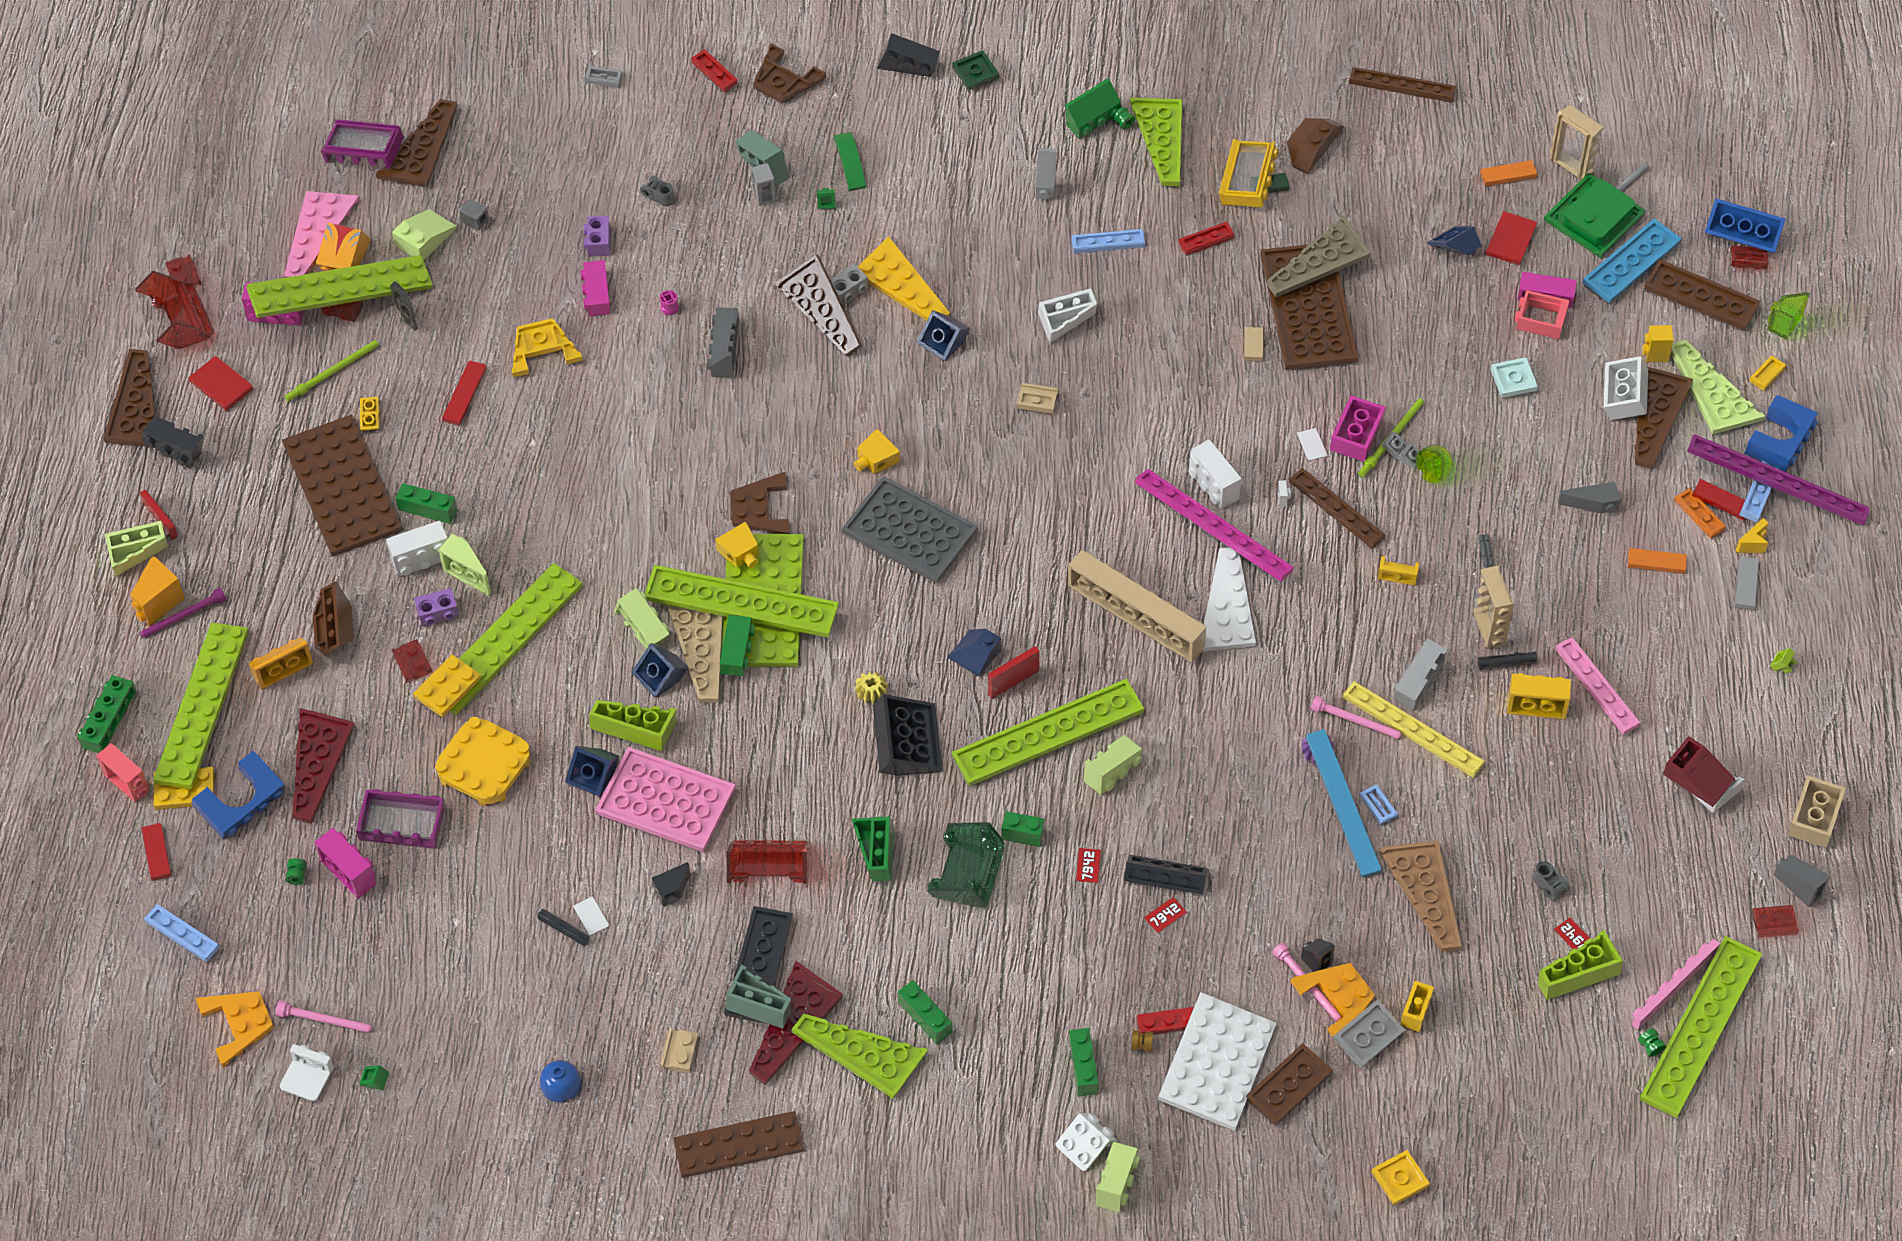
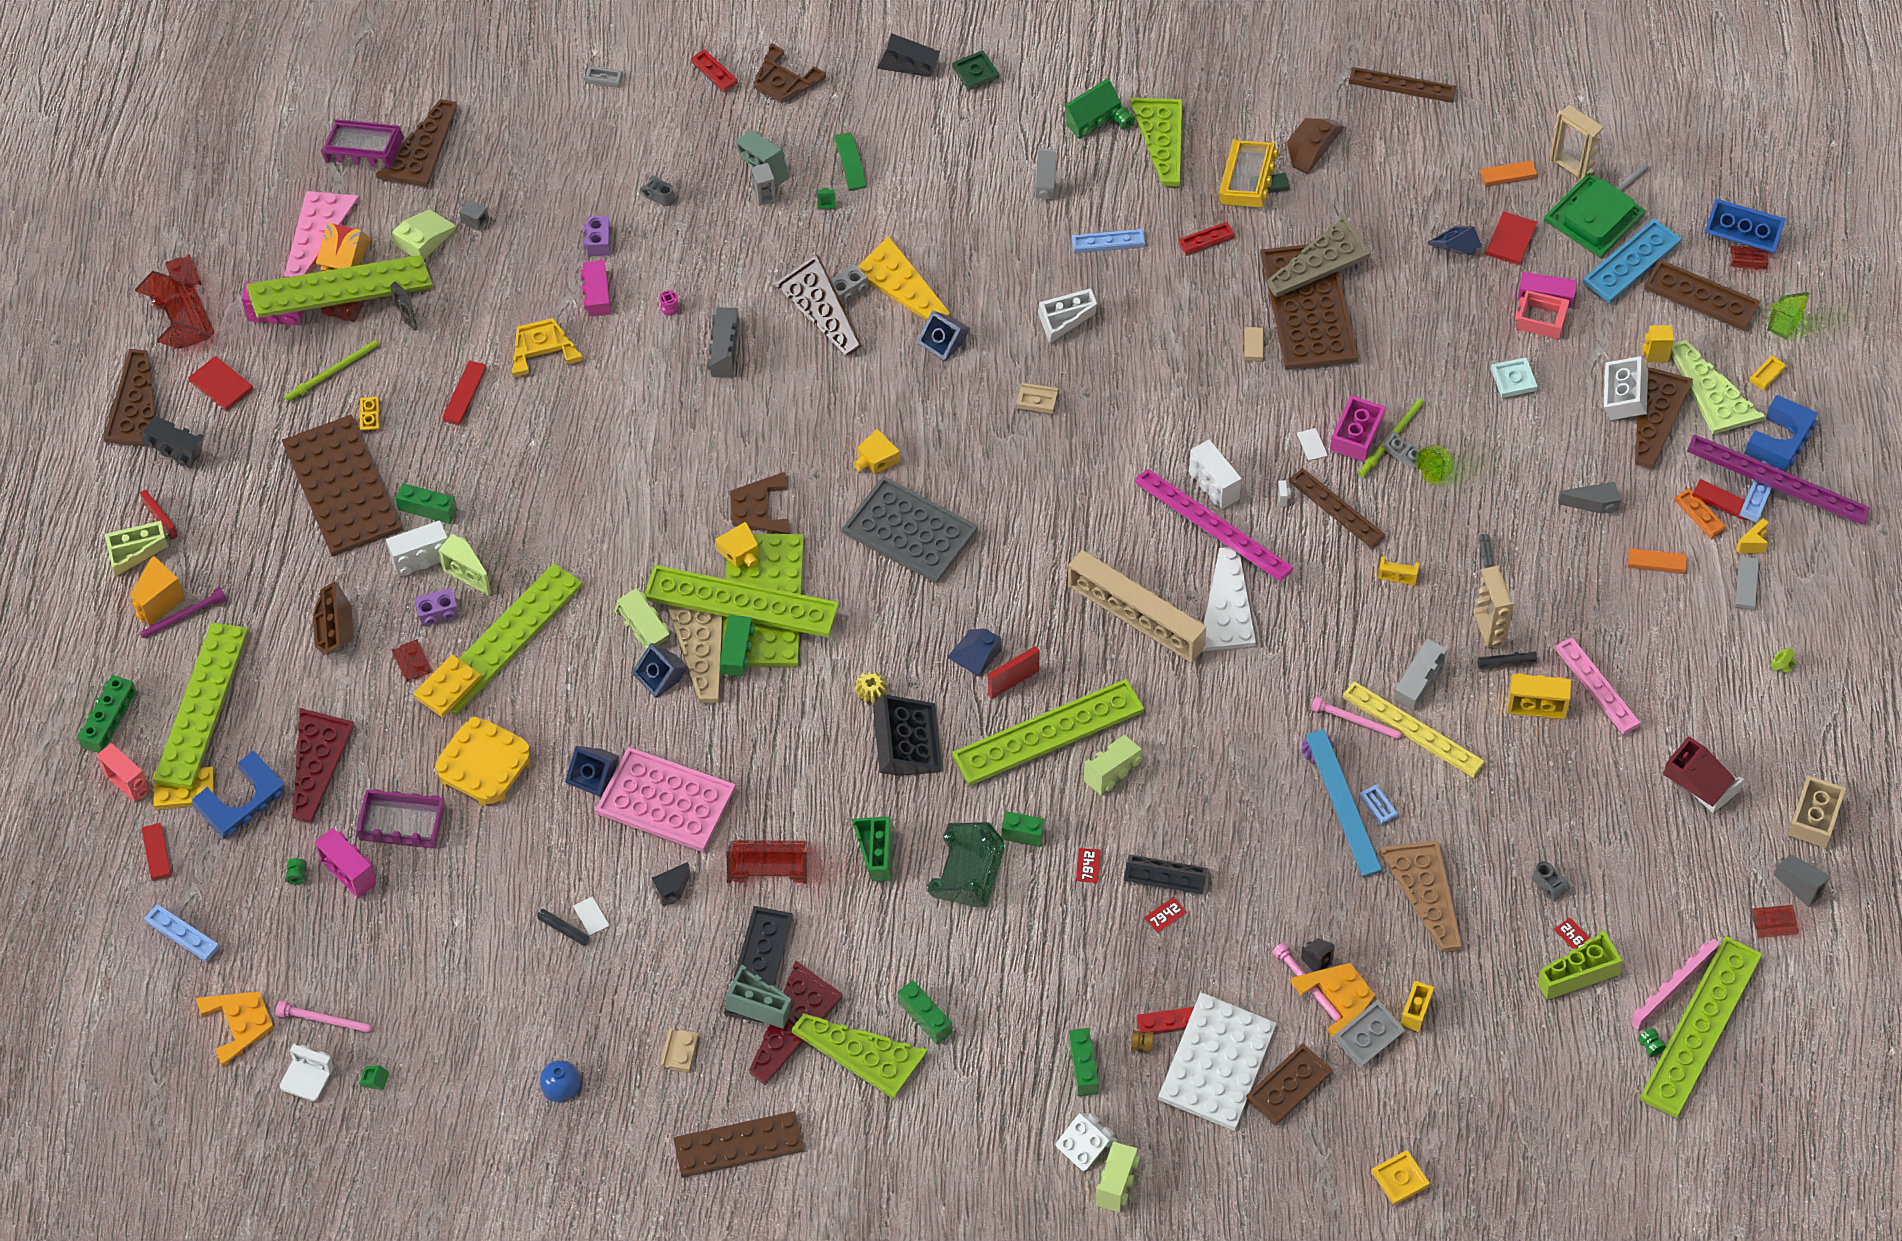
light orange slope [248,637,313,690] -> none
lime wedge [589,700,677,751] -> none

